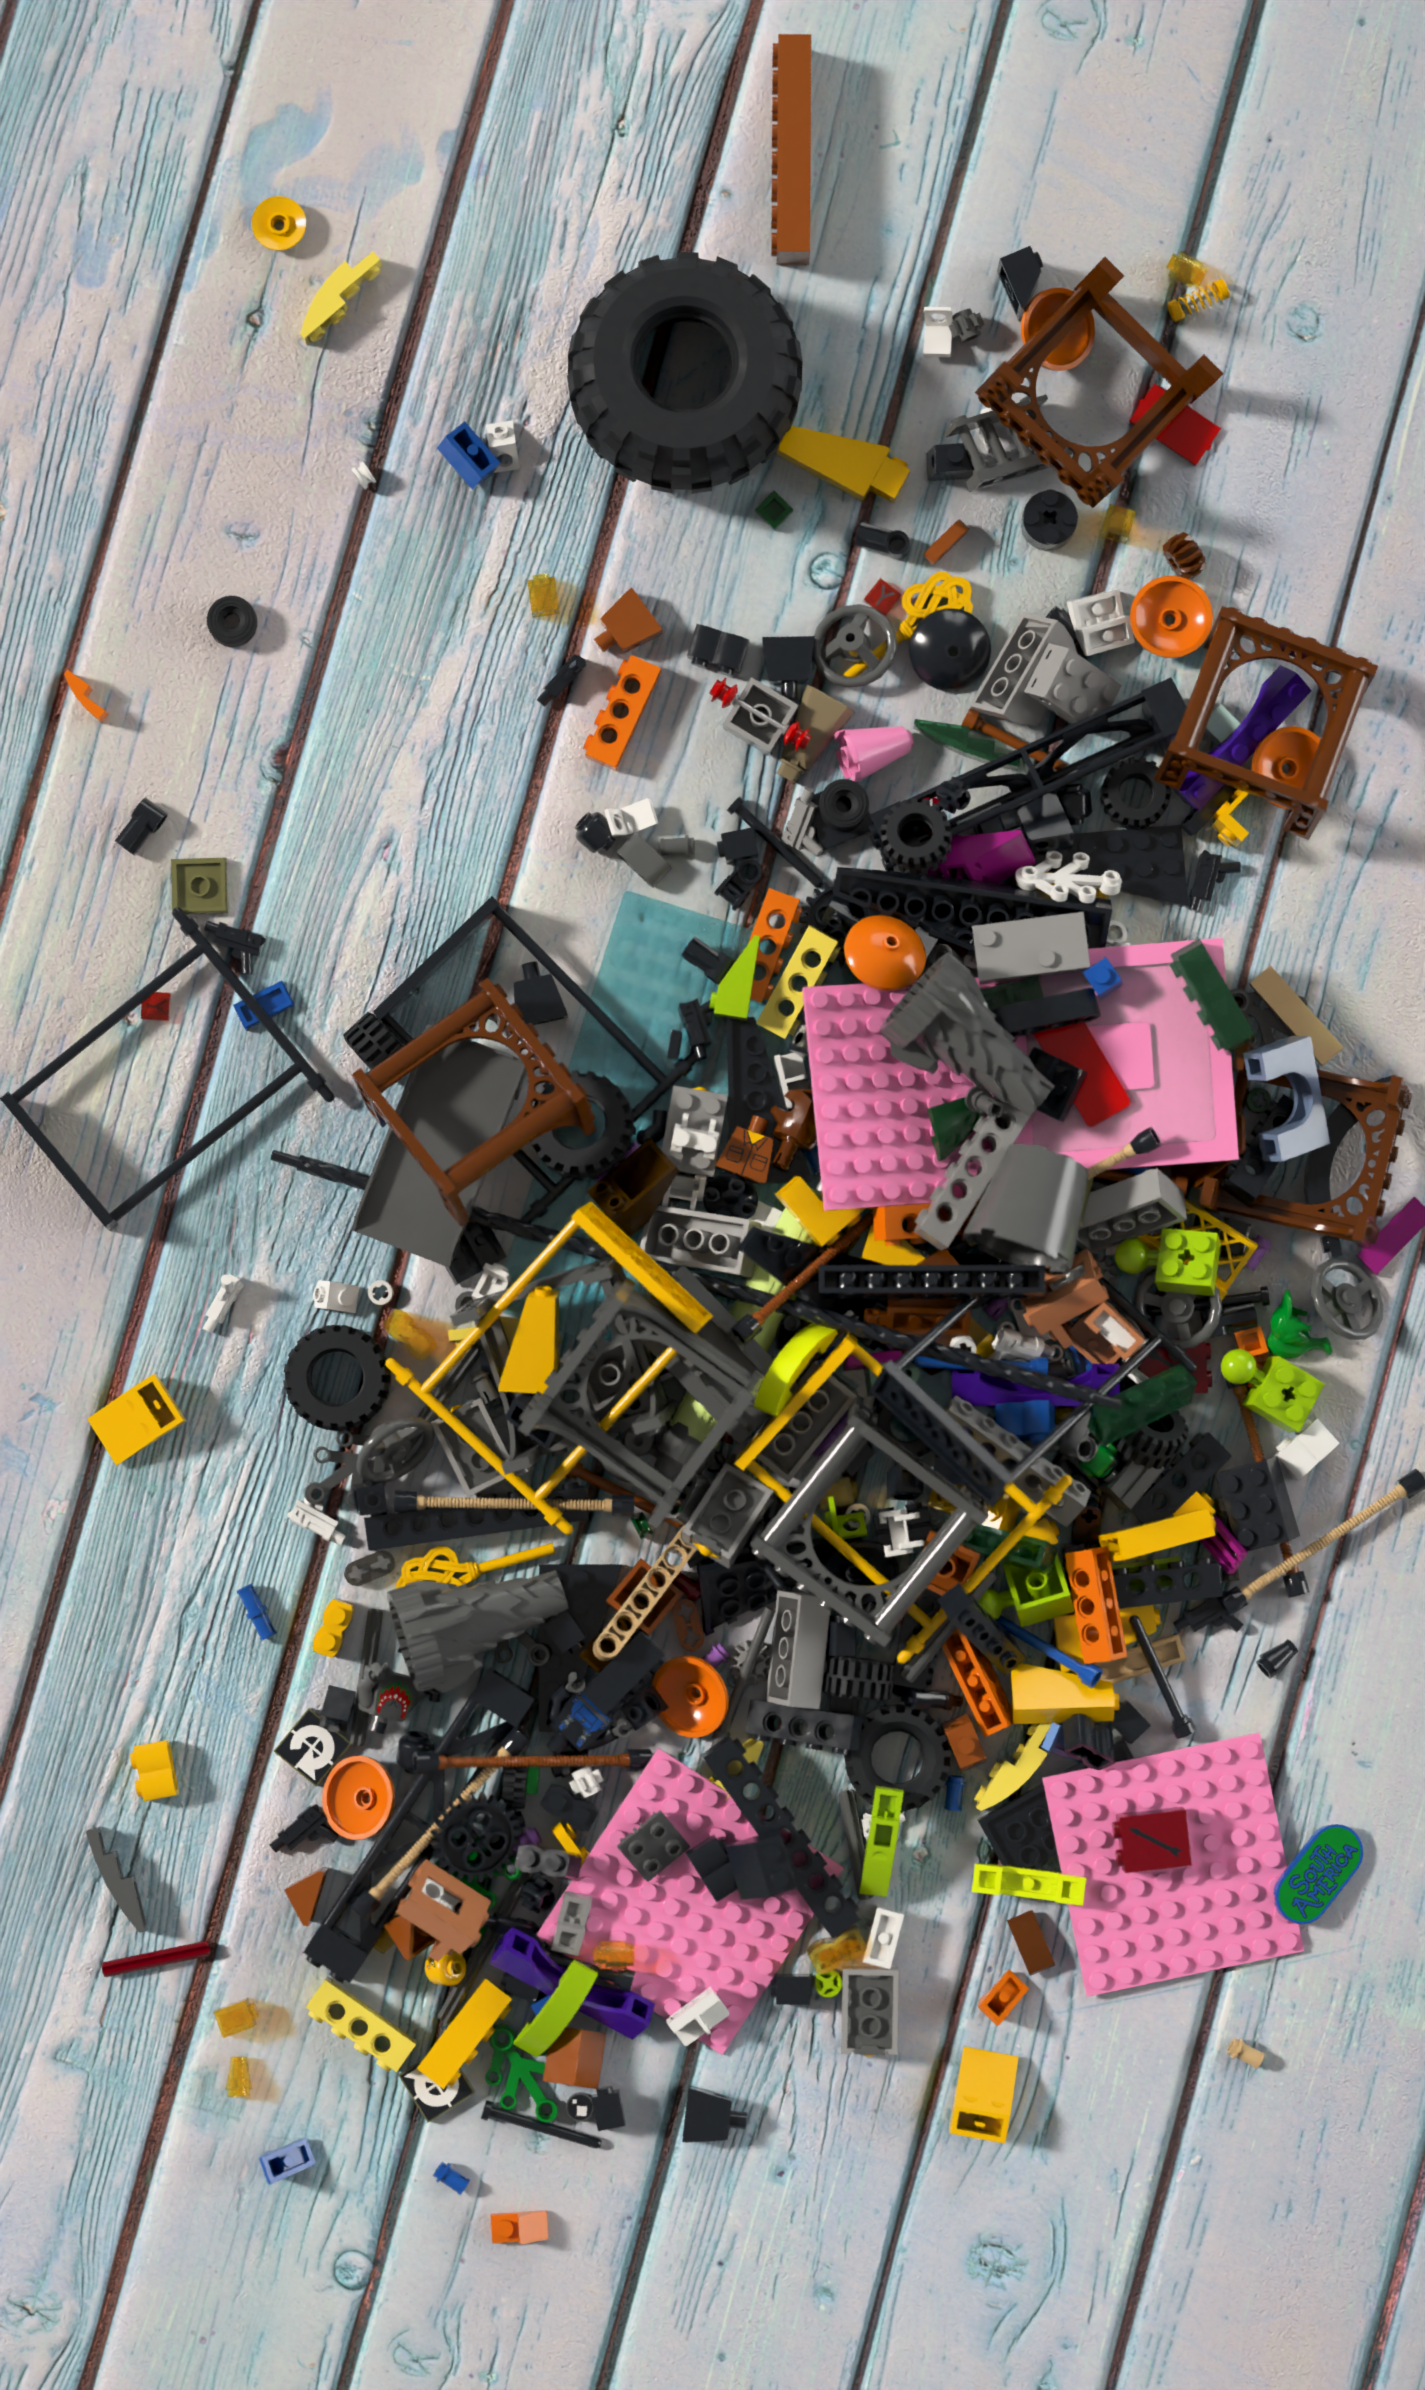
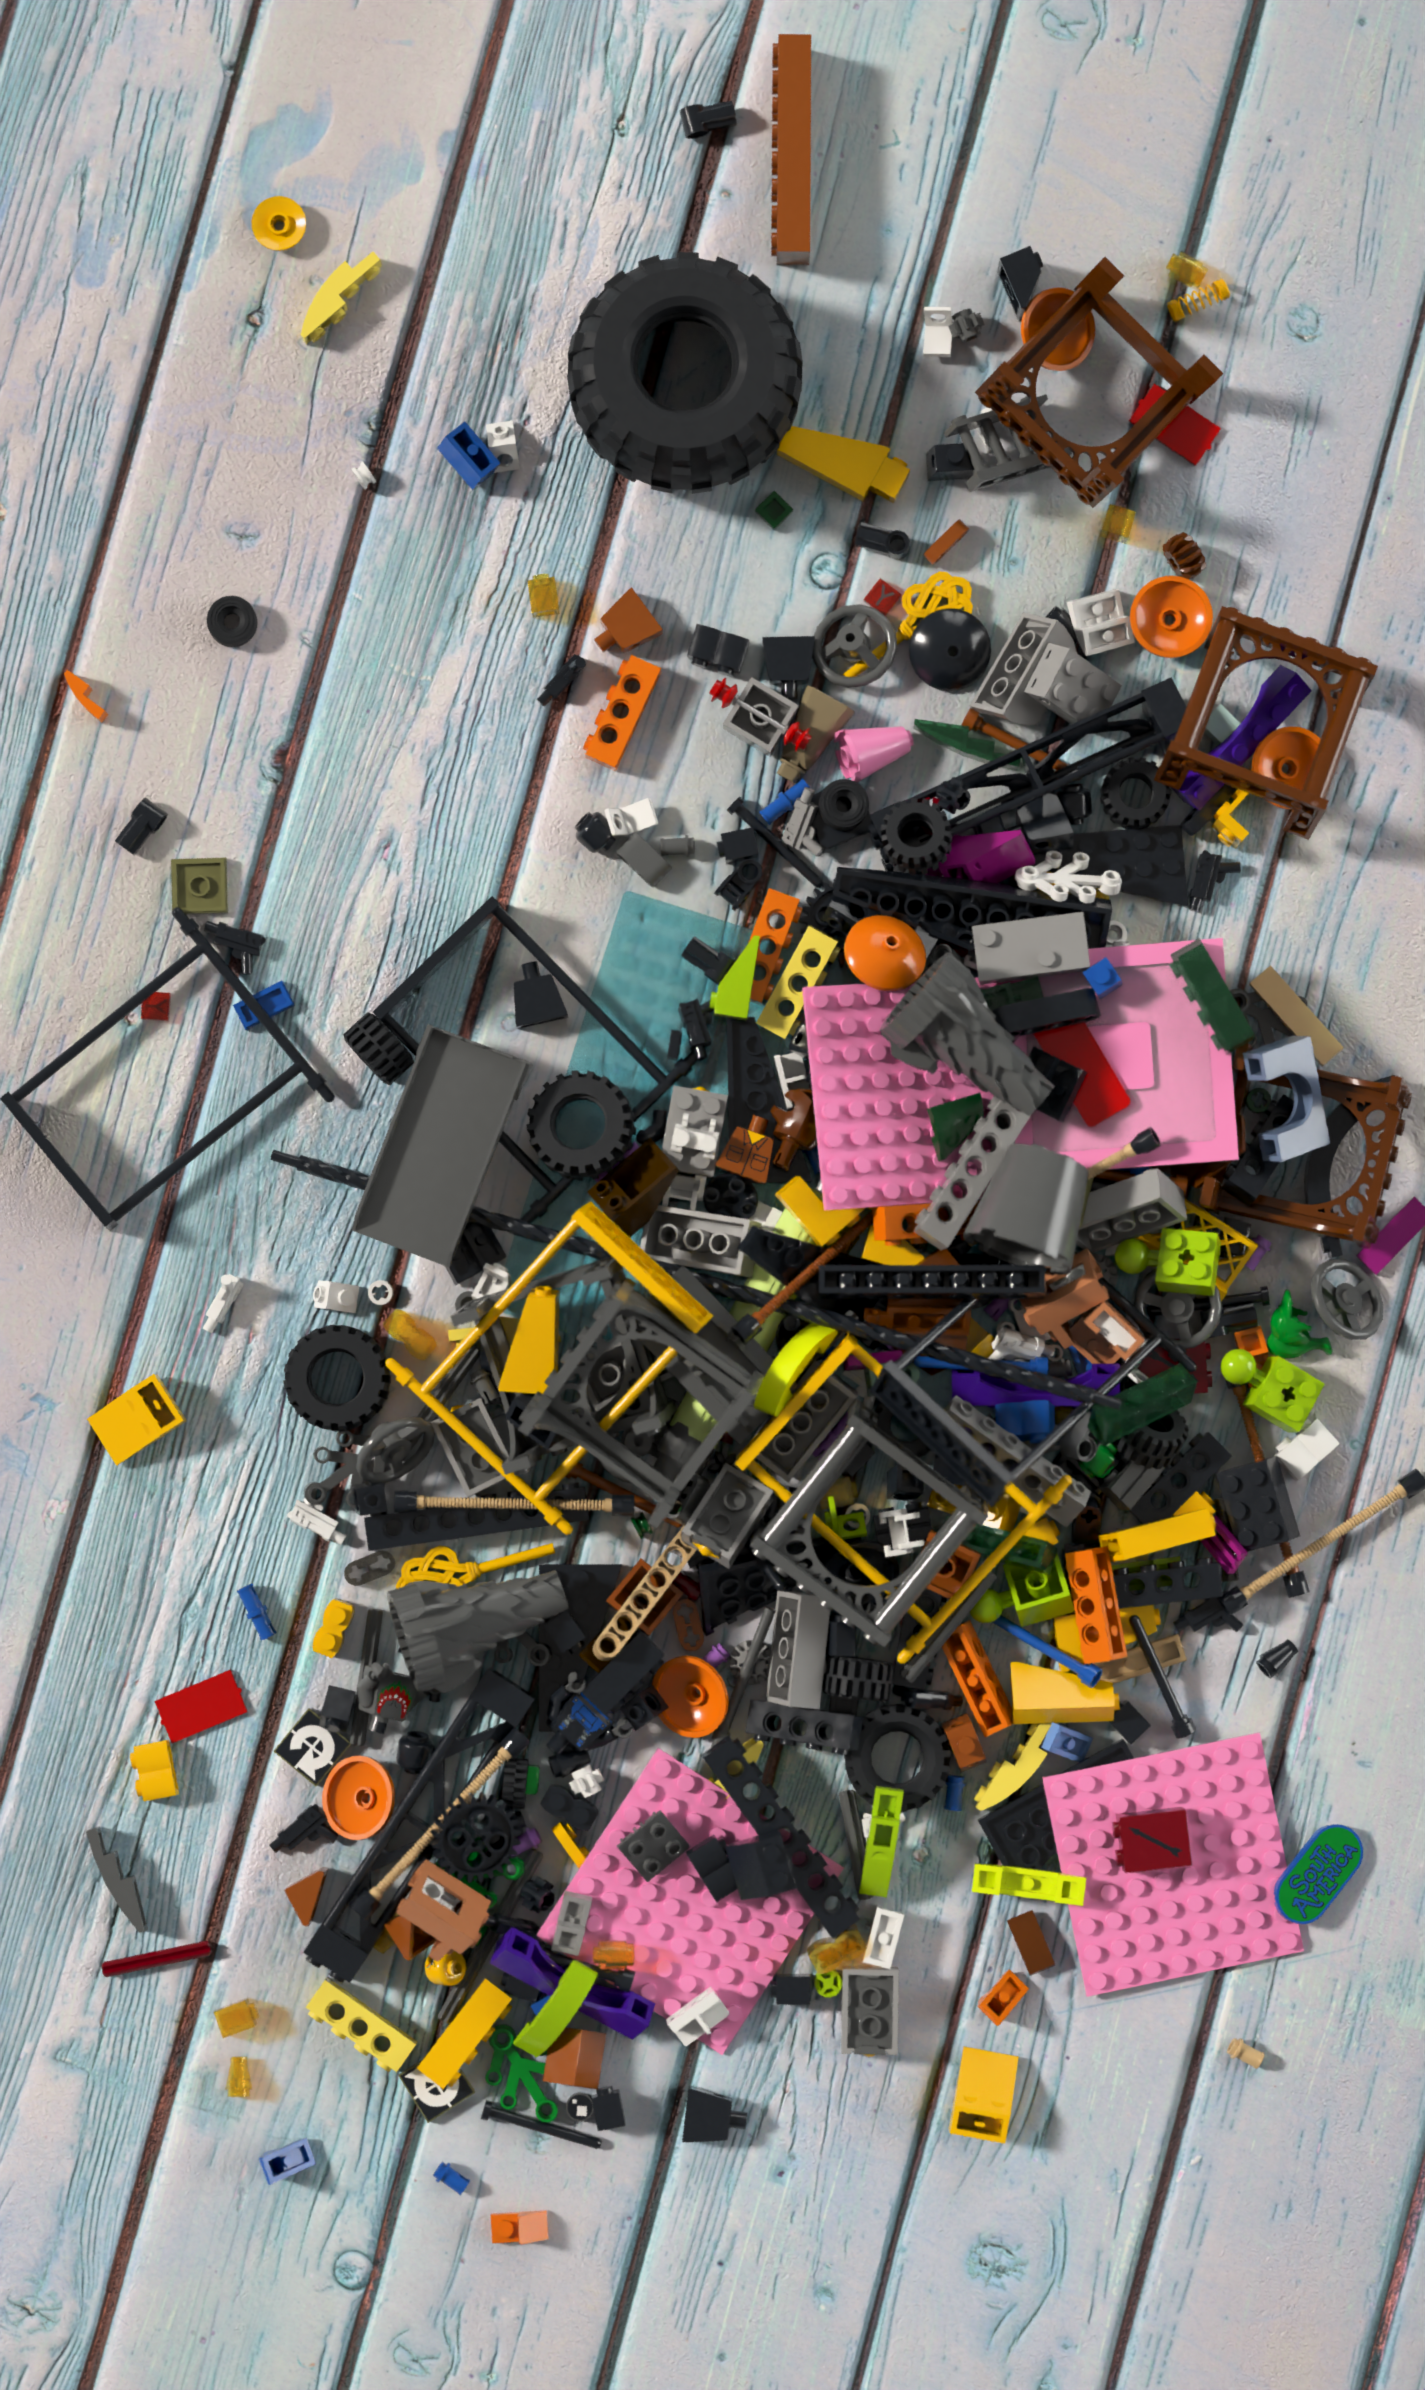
reddish brown arch [352,978,596,1227] -> none
dark orange hose [413,1749,652,1774] -> none
black brick [515,1845,582,1880] -> none
black brick [937,1583,1027,1675] -> none
white bush [950,1335,976,1354] -> none
dark grey pin [965,1086,1004,1119] -> none
black brick [1021,489,1078,550] -> none
black brick [1063,1714,1115,1770] -> none
none -> red piece [155,1669,248,1743]
none -> black piece [680,101,737,139]
none -> blue pin [759,778,810,826]

